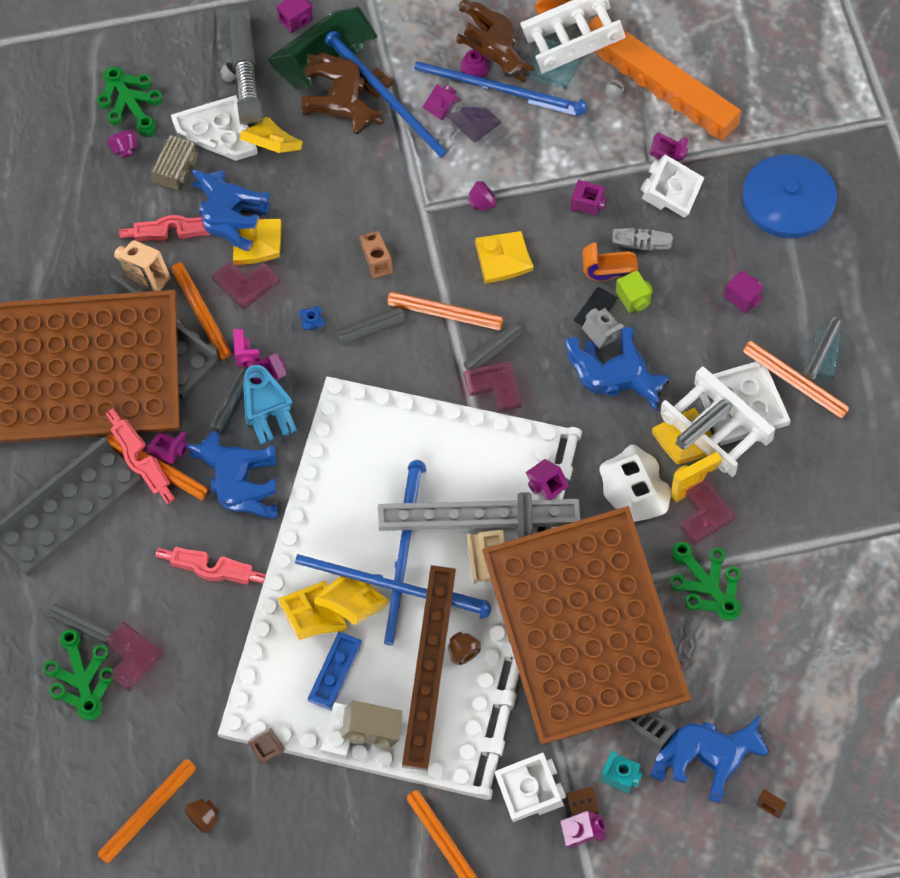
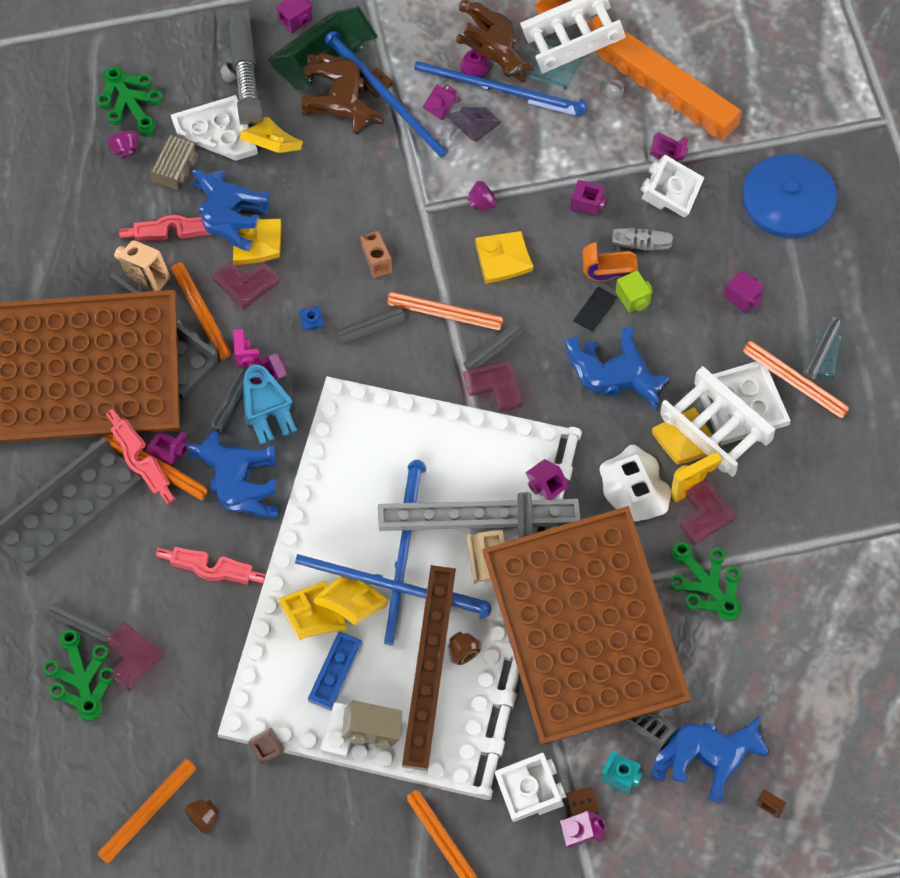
light grey brick [582,308,624,349] -> none
axle [675,399,731,450] -> none

